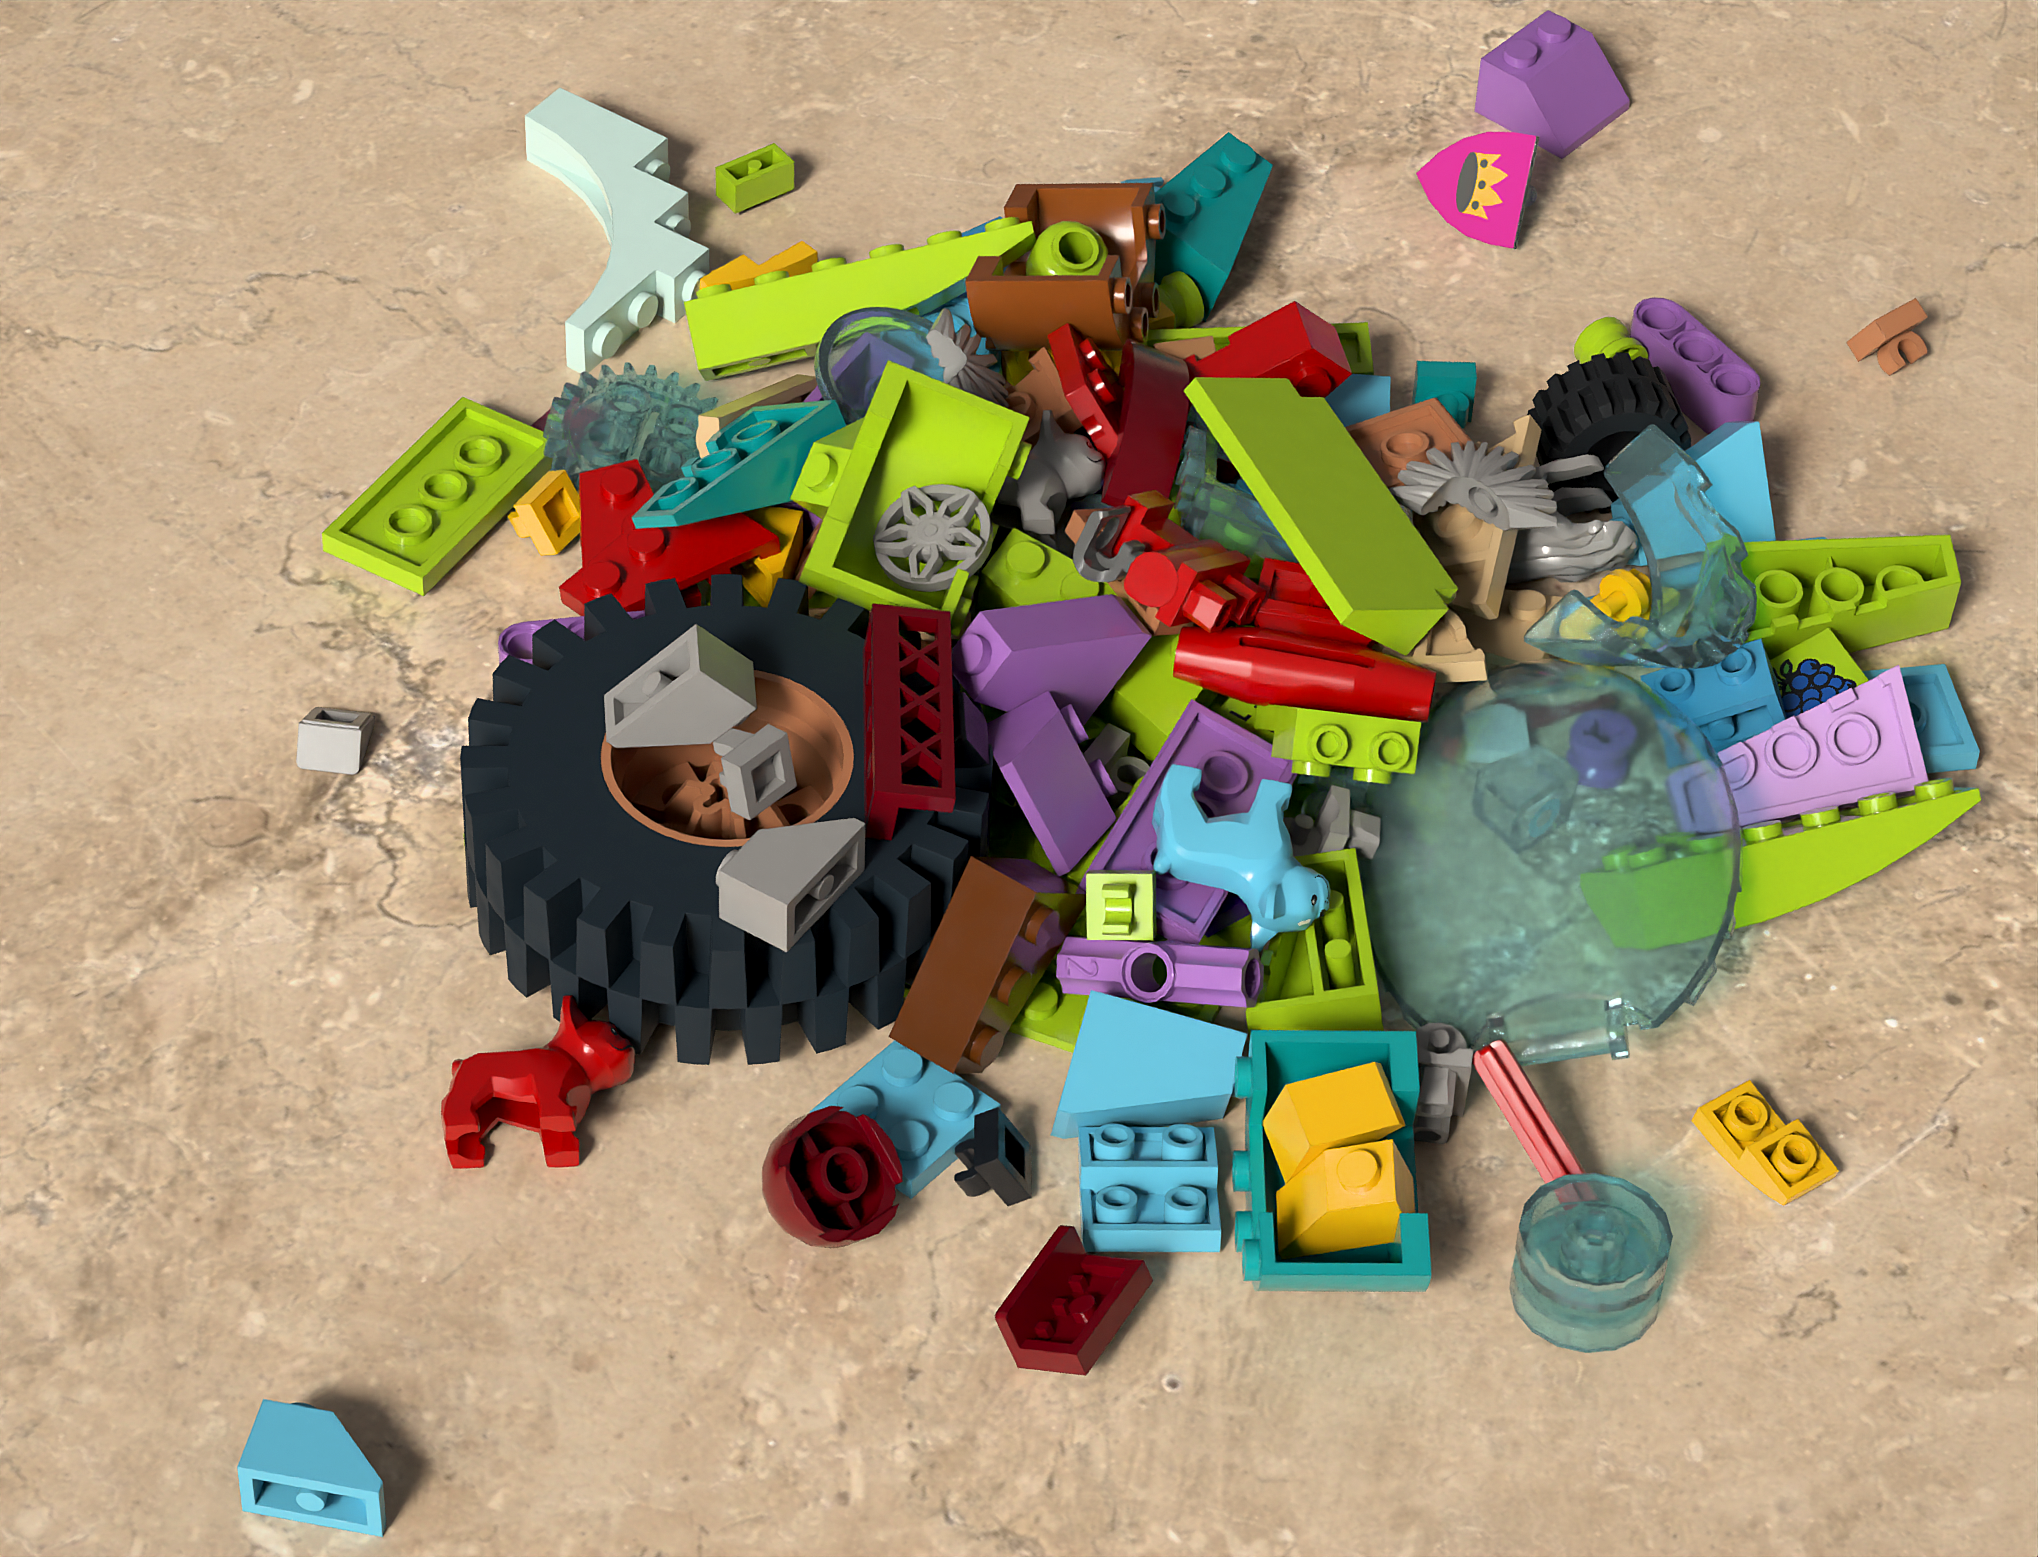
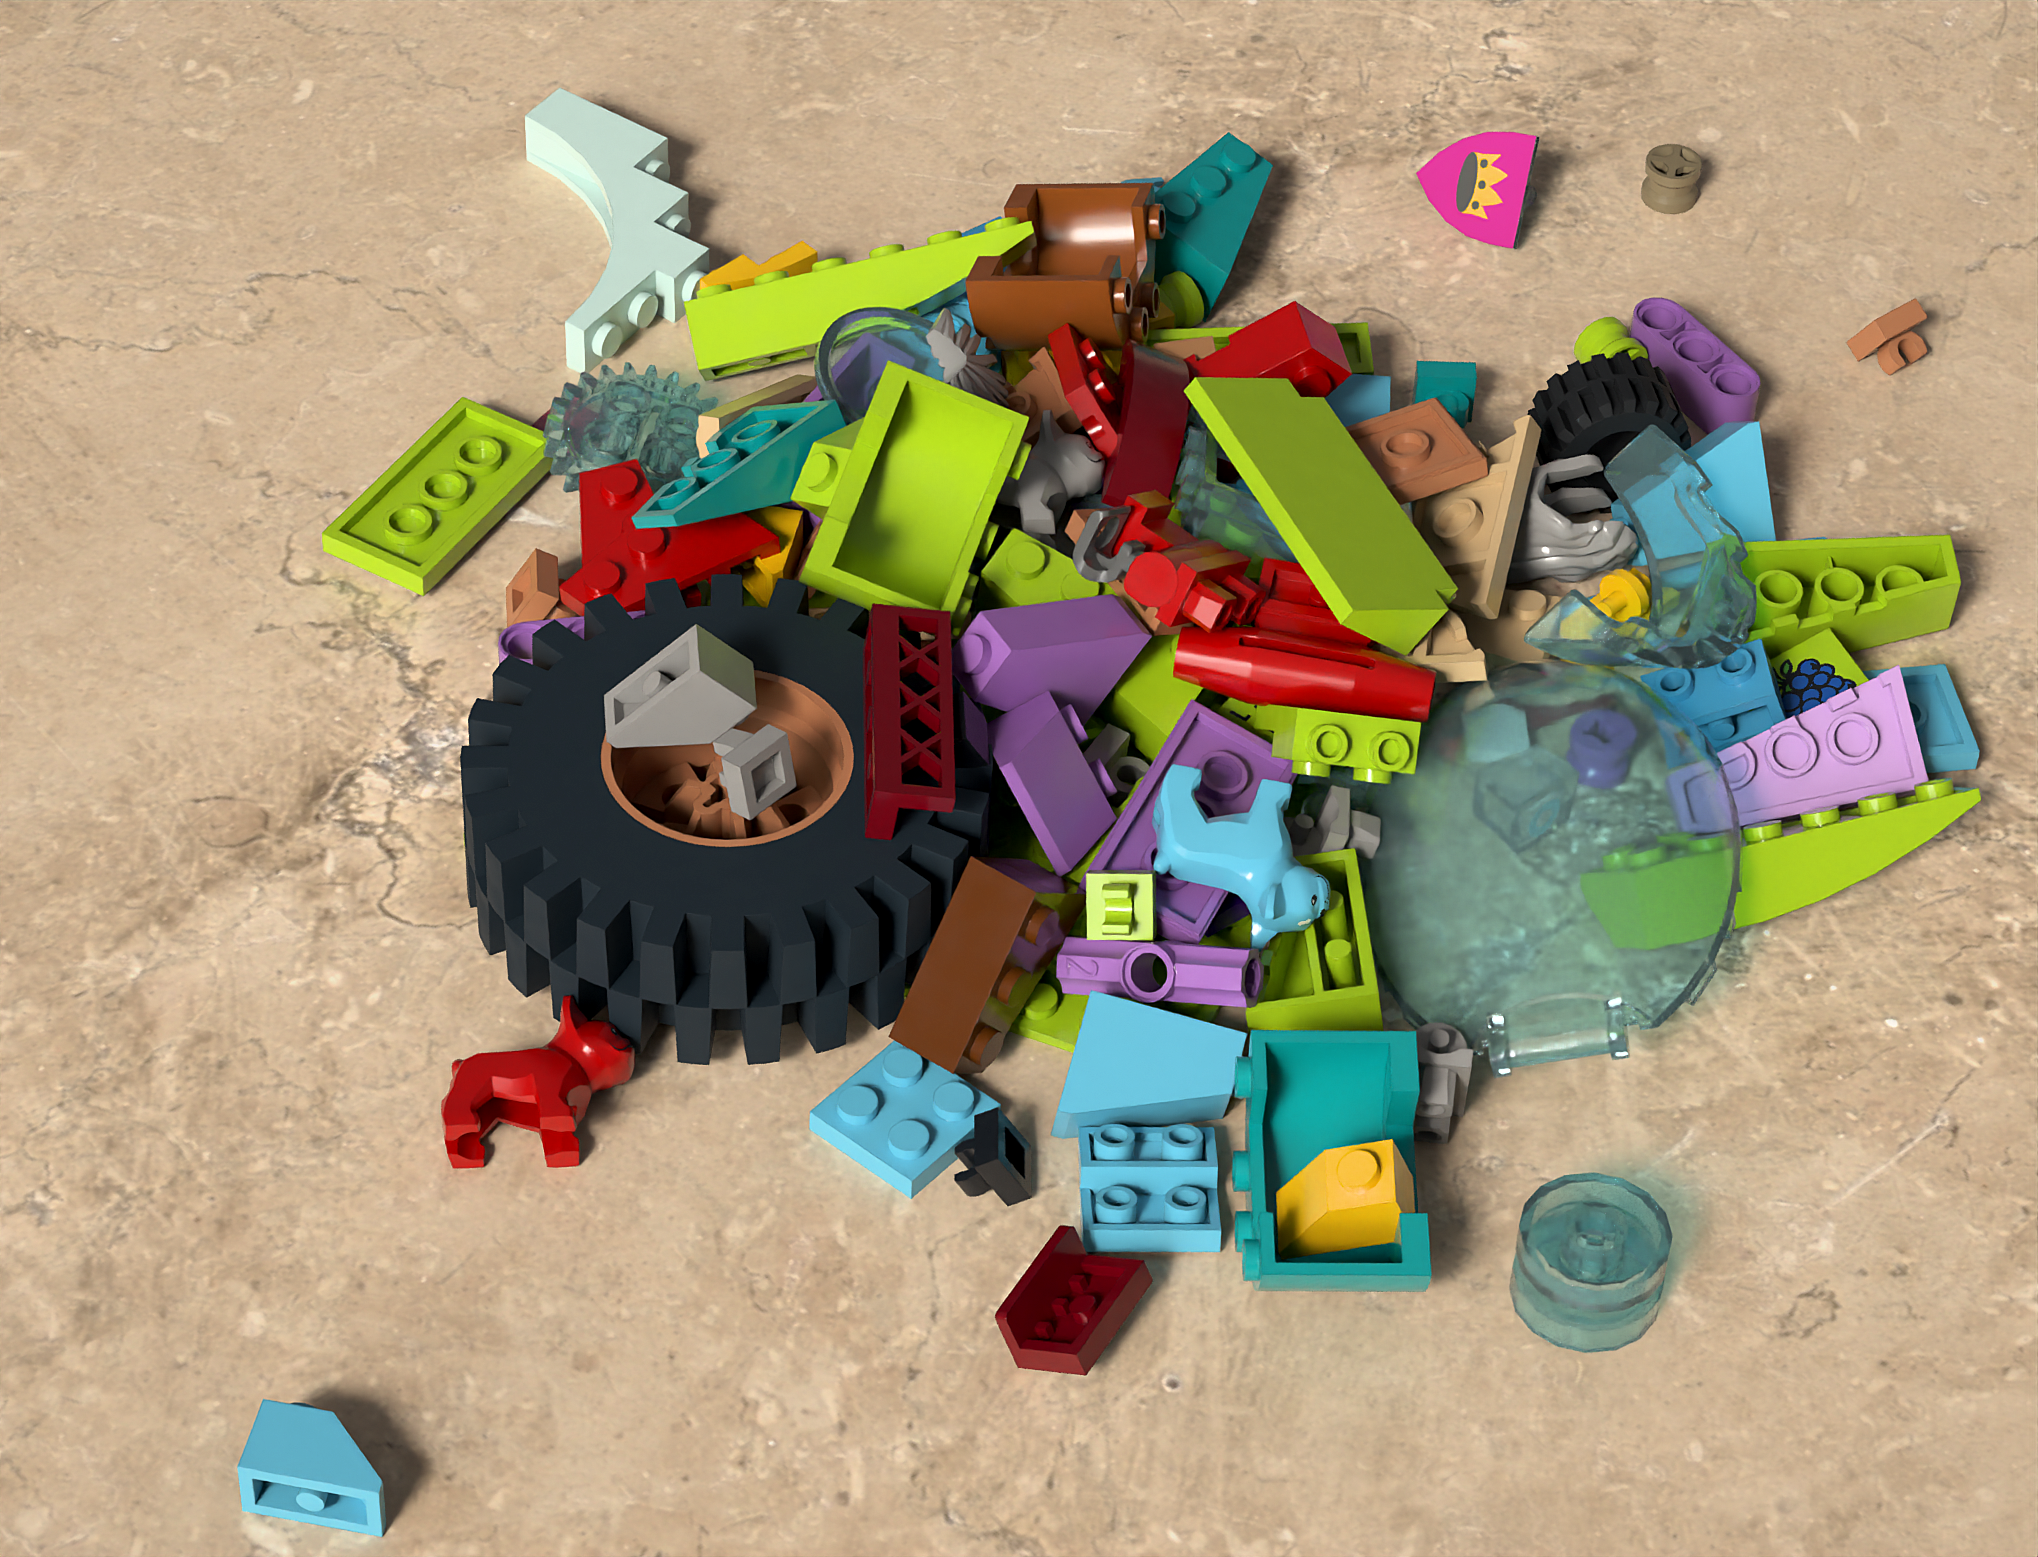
slope [296,707,375,775] -> none
yellow tile [507,470,580,556] -> none
lime piece [715,143,794,214] -> none
light grey slope [716,818,865,952] -> none
dark red cylinder [762,1106,903,1248] -> none
light grey wheel [873,484,994,592] -> none
lime head [1025,221,1108,276] -> none
yellow slope [1262,1062,1405,1184] -> none
light grey hair [1389,441,1557,531] -> none
axle [1472,1038,1605,1227] -> none
medium lavender slope [1475,10,1630,159] -> none
yellow slope [1691,1080,1839,1206] -> none
none -> nougat tile [506,548,577,628]
none -> dark tan wheel [1641,144,1702,214]

